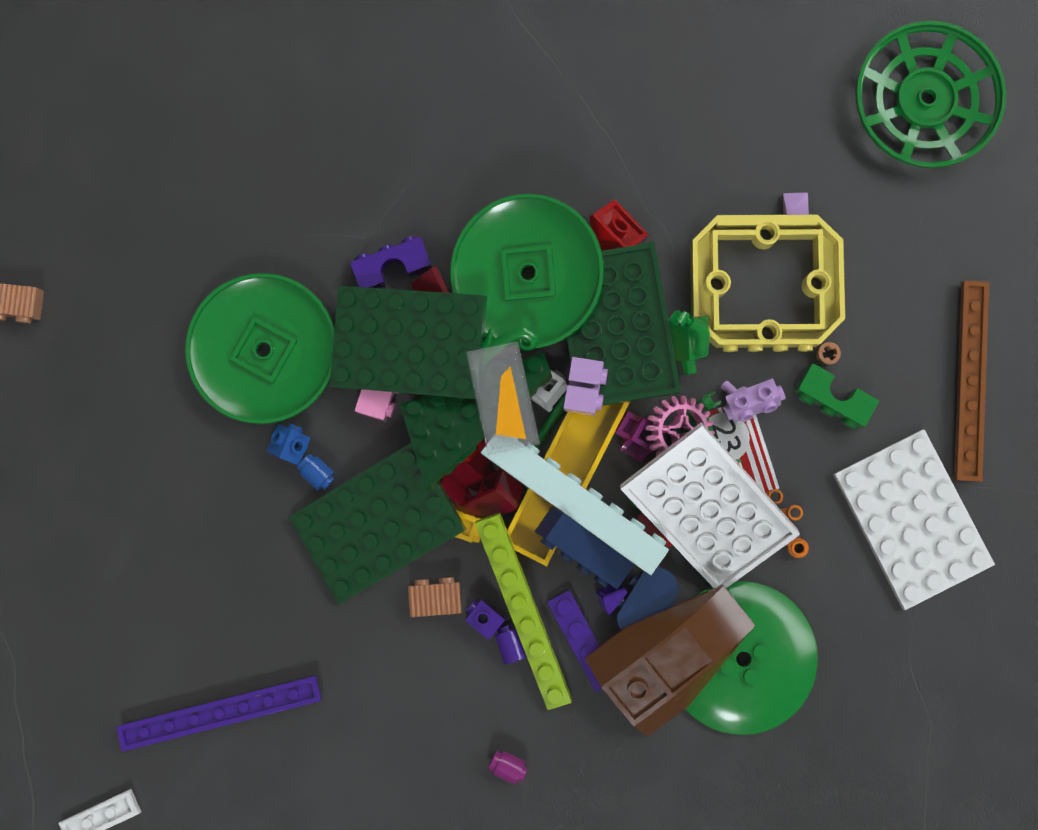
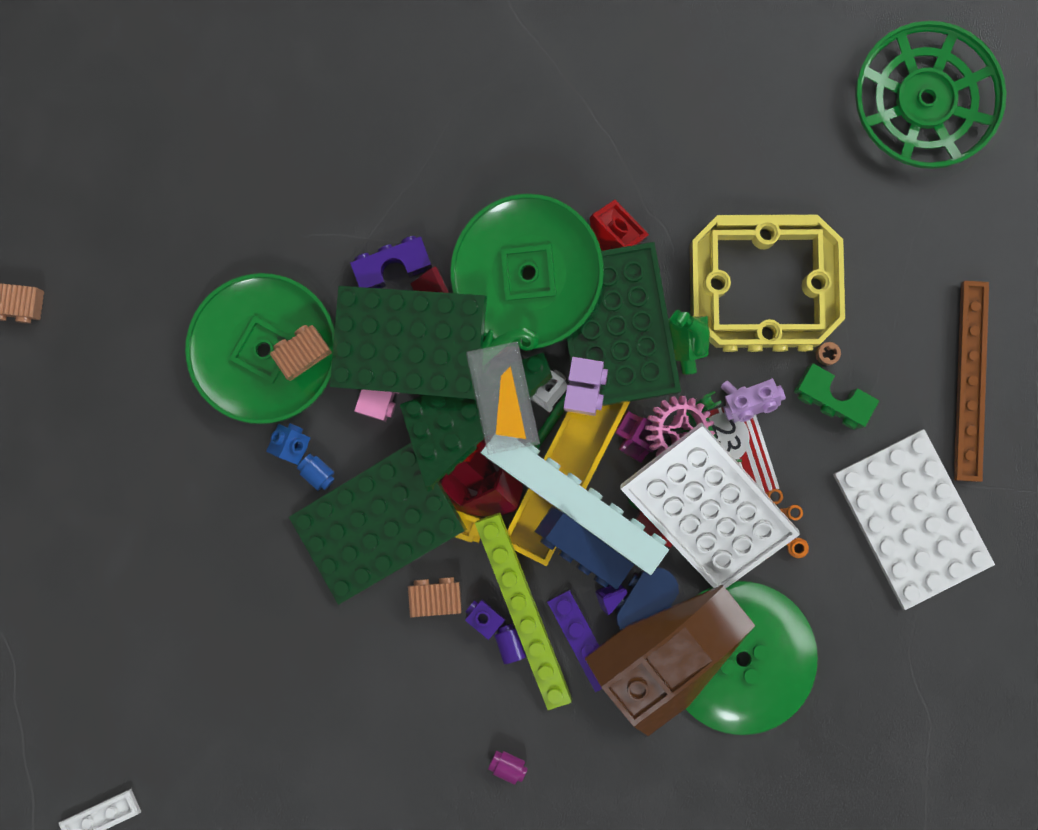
dark purple plate [116,675,322,752] -> none
lavender slope [782,193,809,215] -> none
none -> nougat brick [270,325,332,381]

